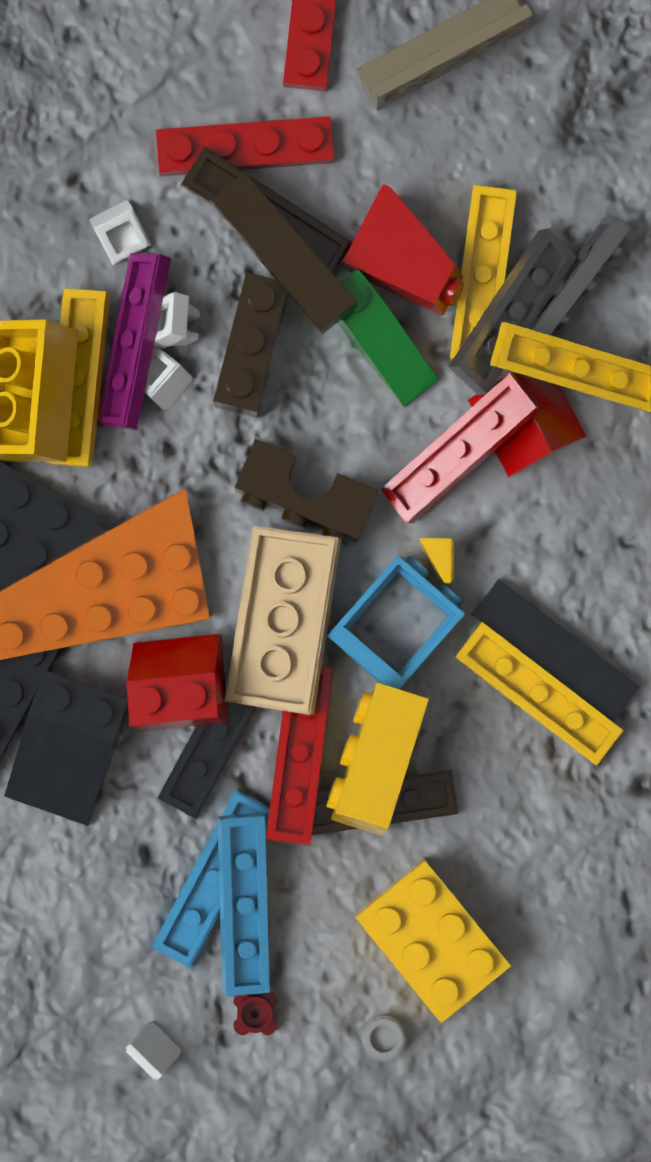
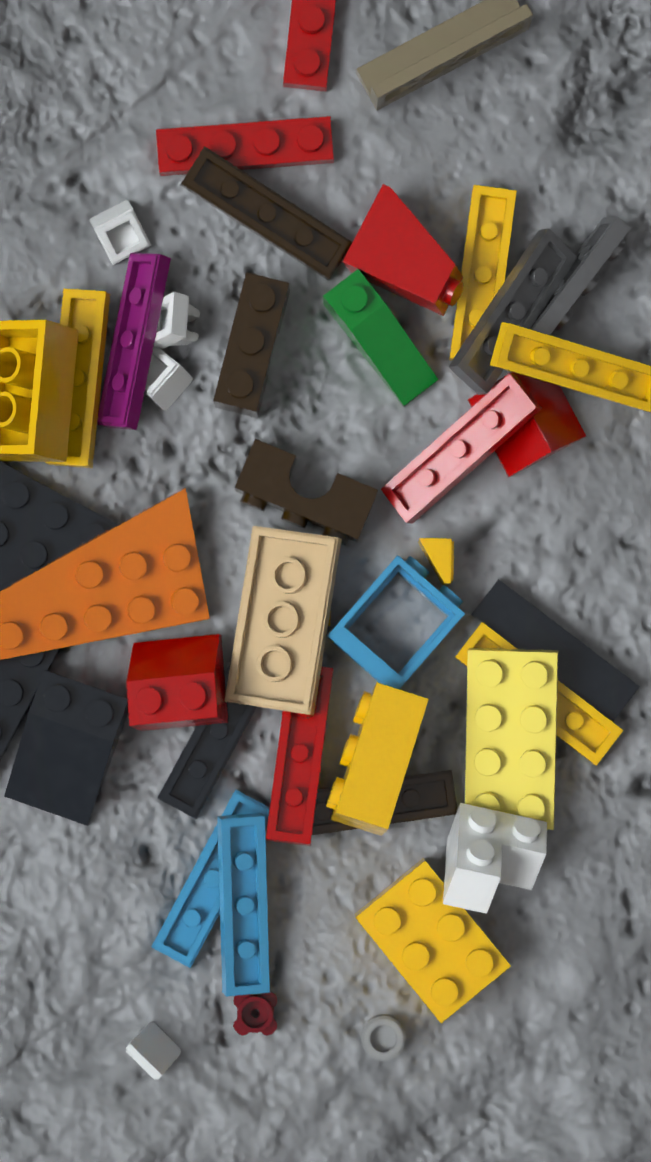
dark brown tile [210,172,357,334] -> none
none -> white brick [443,803,547,914]
none -> light yellow plate [465,648,558,830]

